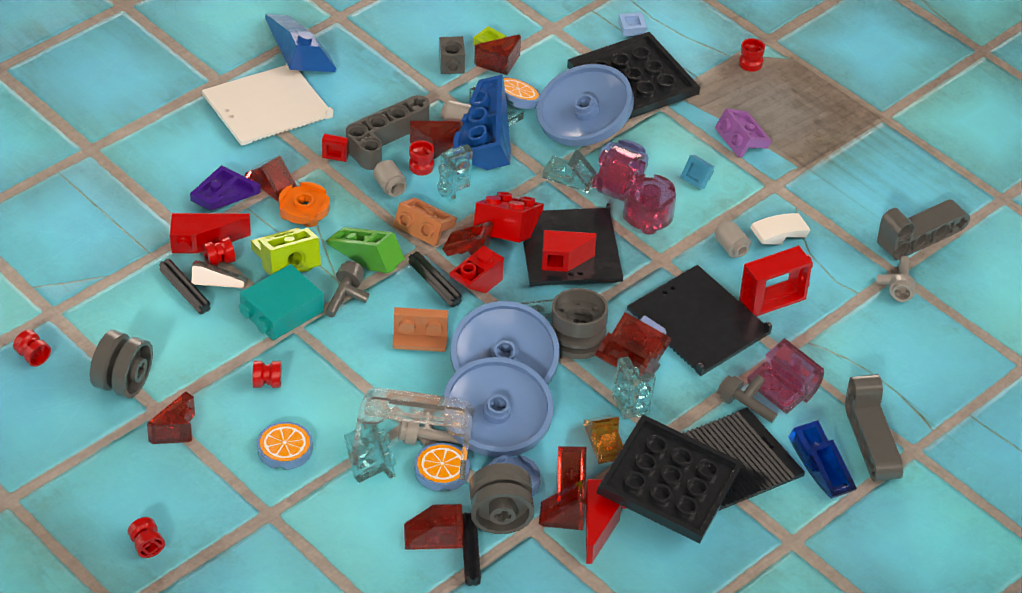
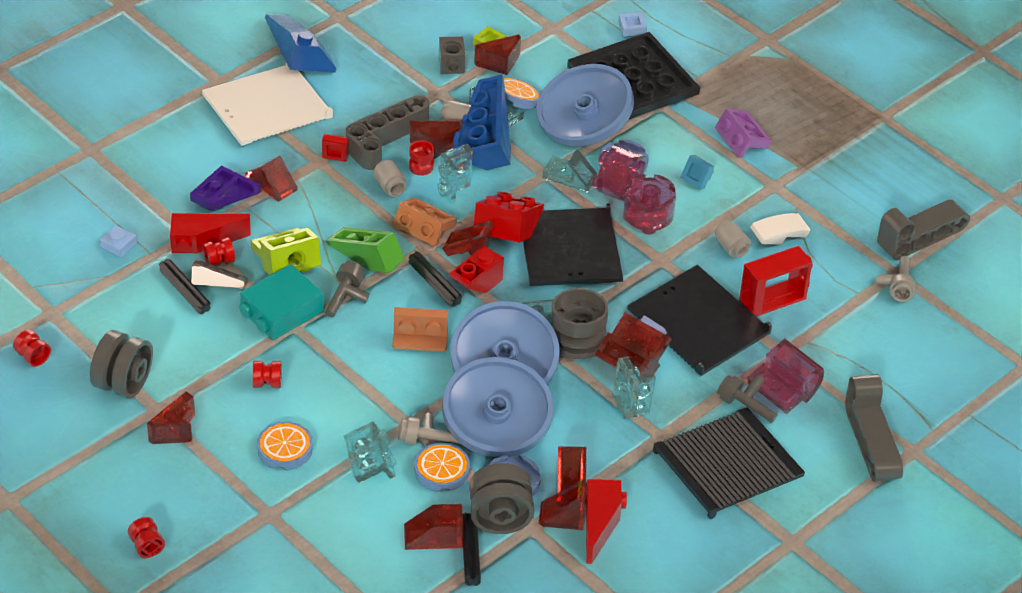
orange plate [279,182,330,227] -> none
clear windscreen [353,387,475,480] -> none
red slope [542,230,596,272] -> none
clear orange slope [583,415,623,464] -> none
black plate [596,414,743,544] -> none
red wheel [739,38,765,72] -> none
clear blue slope [788,420,857,499] -> none
none -> light blue plate [100,225,137,258]

